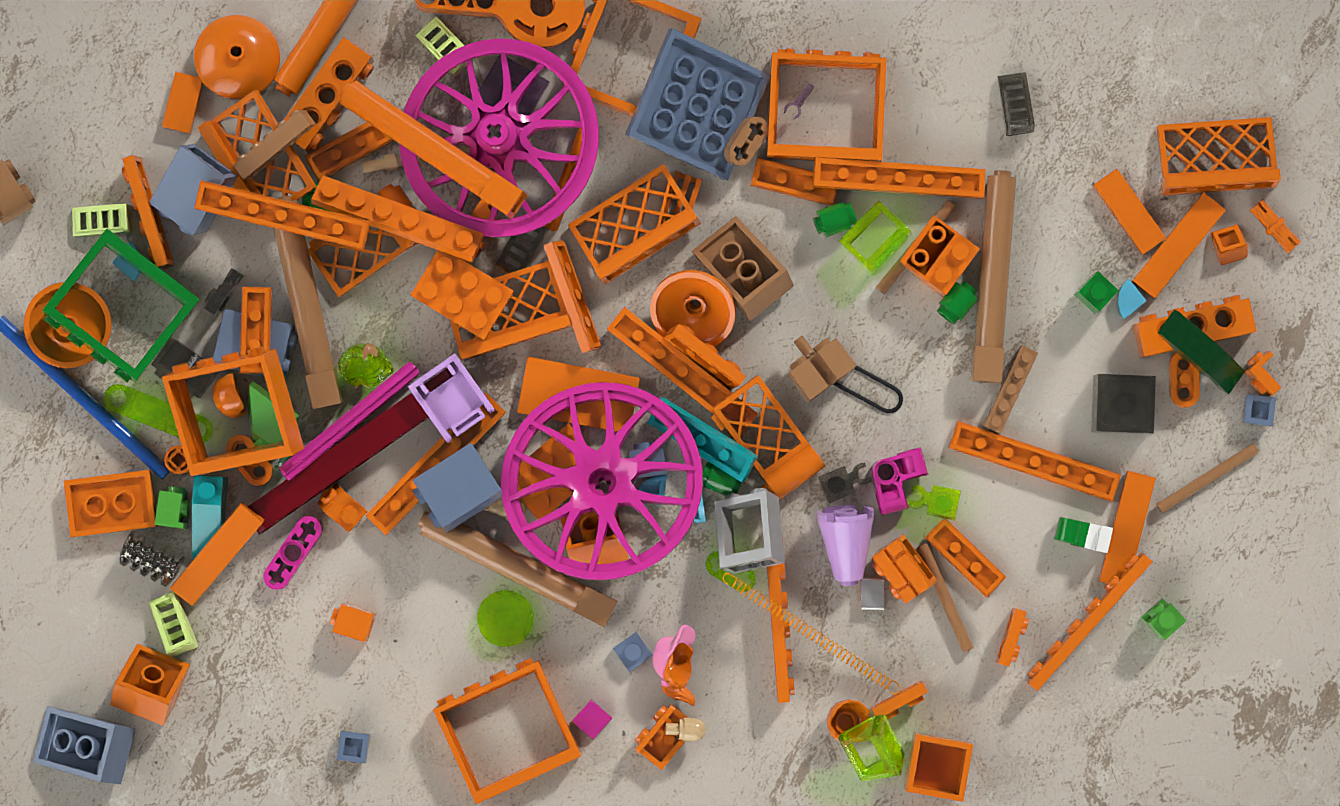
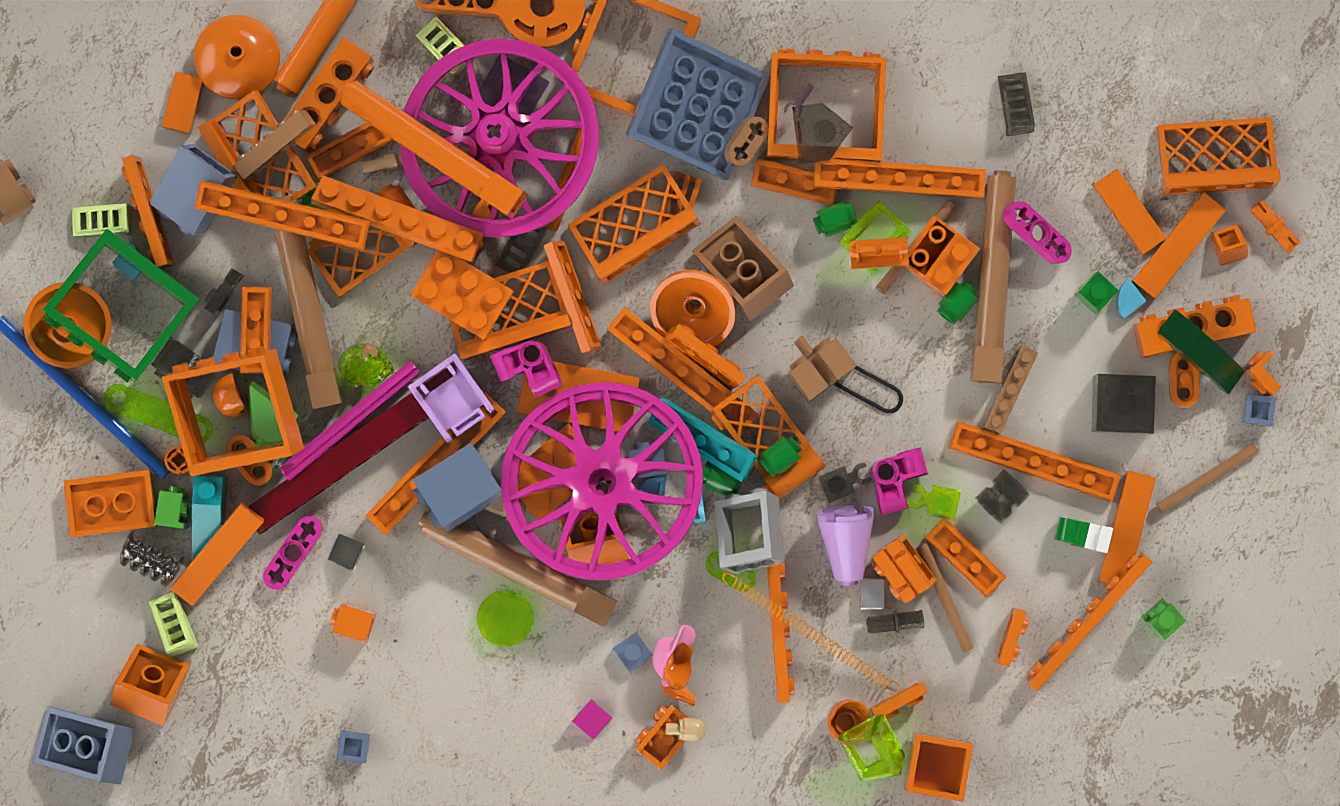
orange bracket [317,483,368,533] -> none
orange window [433,658,582,804] -> none
none -> clear smoke slope [328,533,366,571]
none -> dark pink piece [490,340,563,397]
none -> green brick [759,436,802,477]
none -> clear smoke plate [792,103,853,164]
none -> orange hinge [850,237,909,269]
none -> clear smoke axle [866,610,924,634]
none -> clear smoke wheel [975,470,1030,524]
none -> dark pink beam [1003,201,1072,264]

